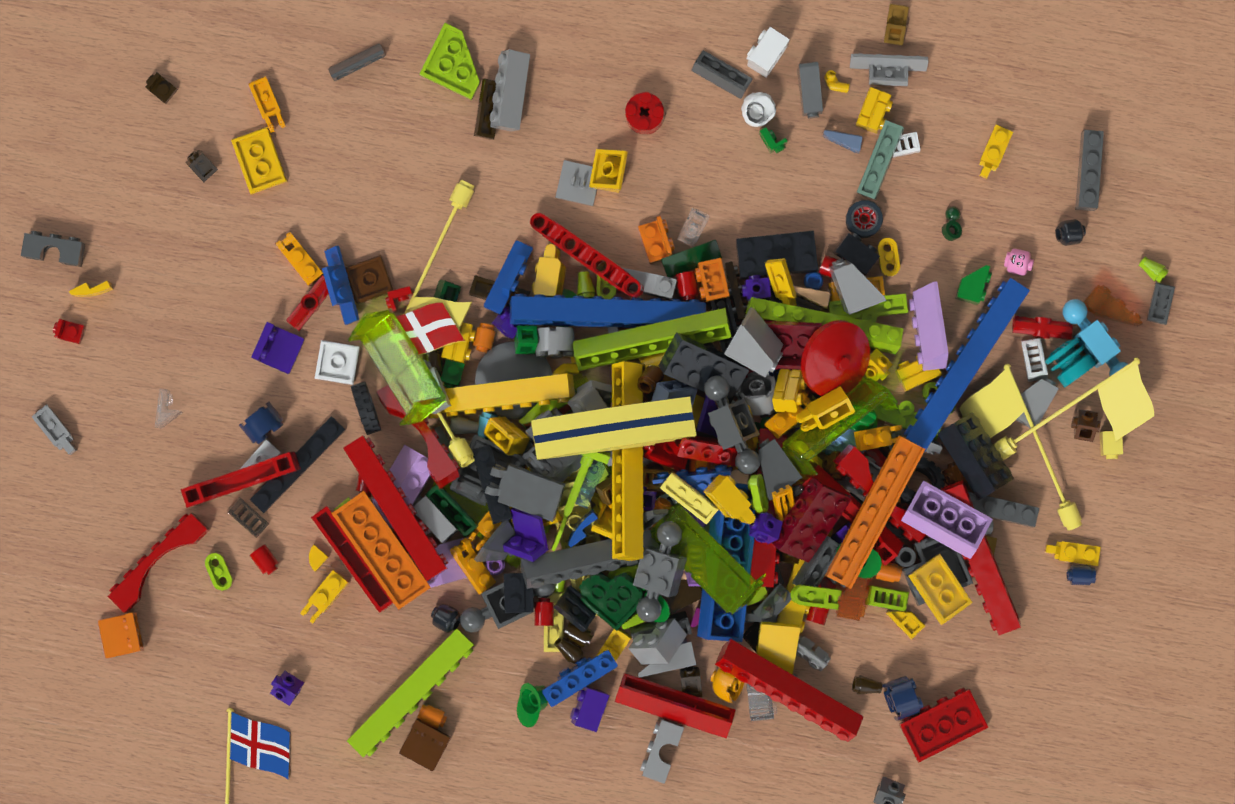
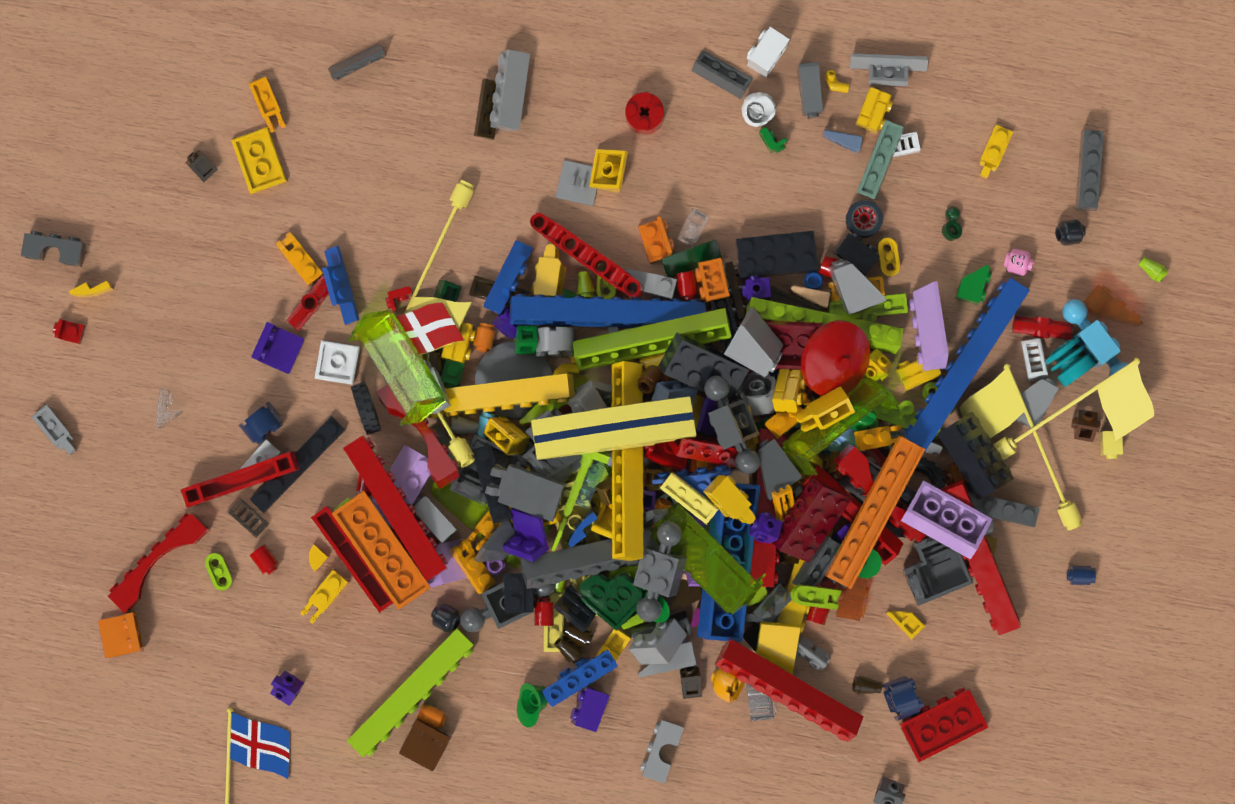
dark brown bracket [145,72,178,104] -> none
reddish brown tile [345,255,393,305] -> none
lime plate [419,23,480,100] -> none
dark green slope [425,484,478,537] -> none
red brick [615,673,736,739] -> none
lime plate [748,474,768,514] -> none
yellow hinge [765,258,797,306] -> none
lime slope [865,585,909,612] -> none
orange brick [875,562,902,583] -> none
pearl gold slope [884,4,909,46] -> none
dark grey brick [894,545,916,567] -> none
yellow tile [908,554,973,625] -> none
yellow hinge [1045,541,1101,566] -> none
dark grey plate [1146,282,1175,325] -> none

